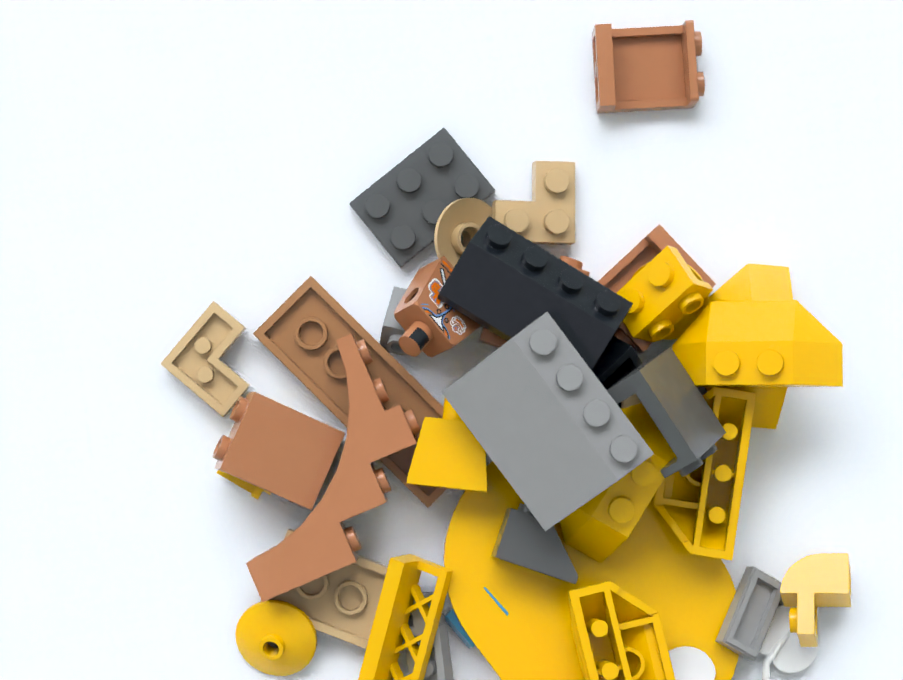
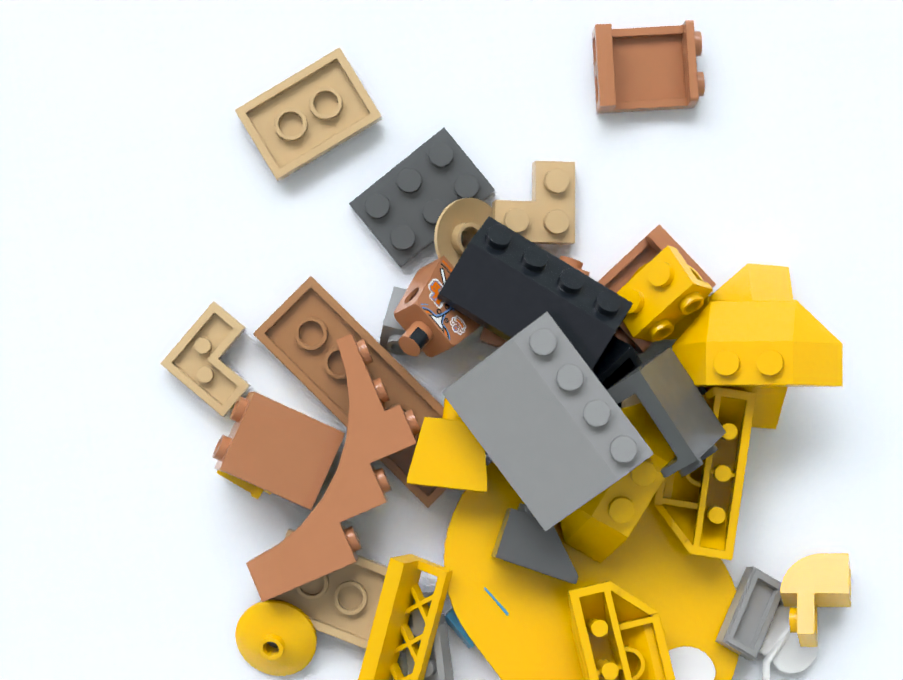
none -> tan plate [235,47,382,182]

